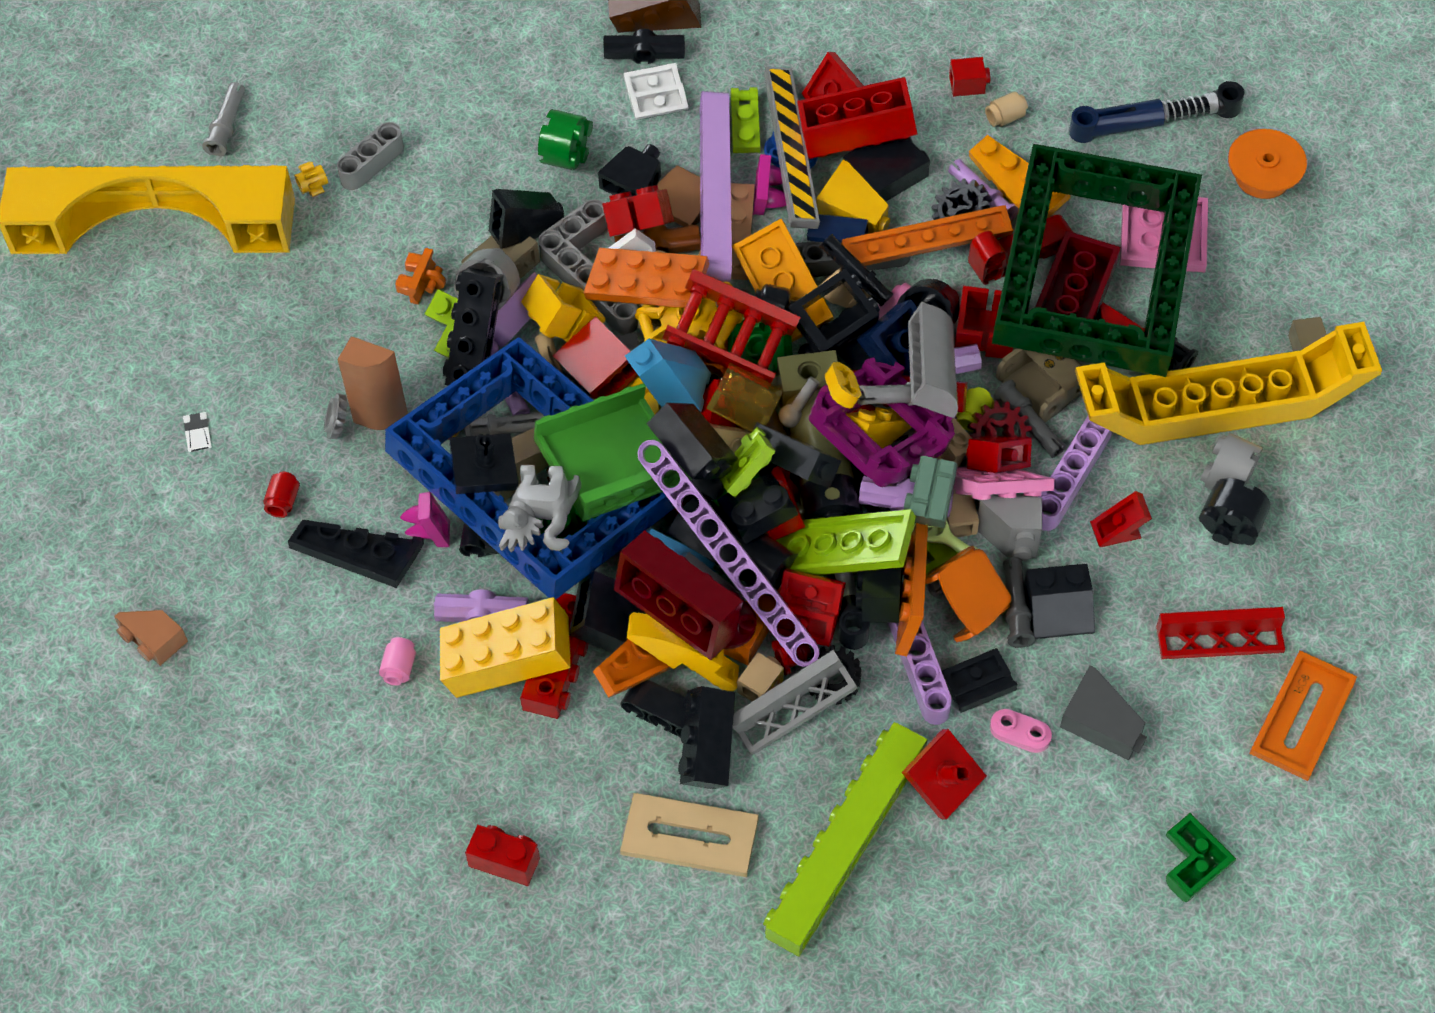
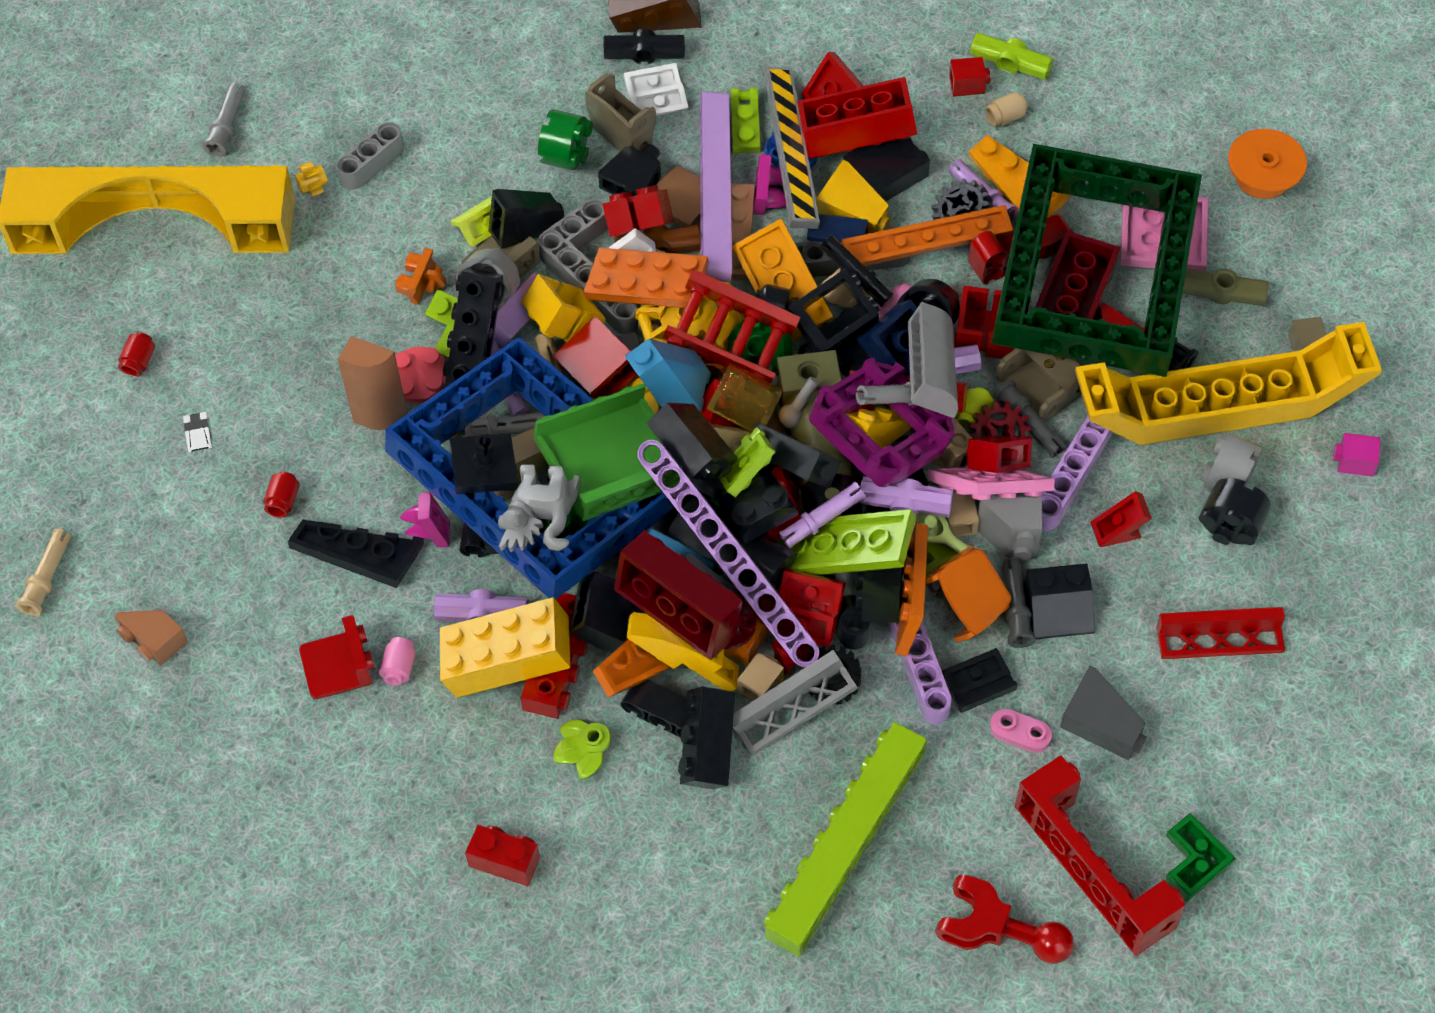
light grey gear [324,393,348,440] -> none
tan piece [620,793,759,877] -> none
yellow beam [825,362,861,409] -> none
red tile [901,729,987,820] -> none
sand green brick [904,456,957,528] -> none
piece [1069,81,1245,143] -> none
orange piece [1249,650,1357,781] -> none
none -> tan pin [15,529,72,616]
none -> red brick [118,332,156,377]
none -> red bracket [299,615,375,699]
none -> coral piece [395,347,447,403]
none -> neon yellow panel [450,196,492,247]
none -> lime plate [553,719,611,779]
none -> dark tan piece [585,73,656,152]
none -> lavender pin [779,482,866,549]
none -> red piece [935,874,1074,964]
none -> lime piece [970,32,1054,80]
none -> red plate [1015,755,1185,956]
none -> olive piece [1182,269,1269,306]
none -> dark pink brick [1333,433,1380,477]

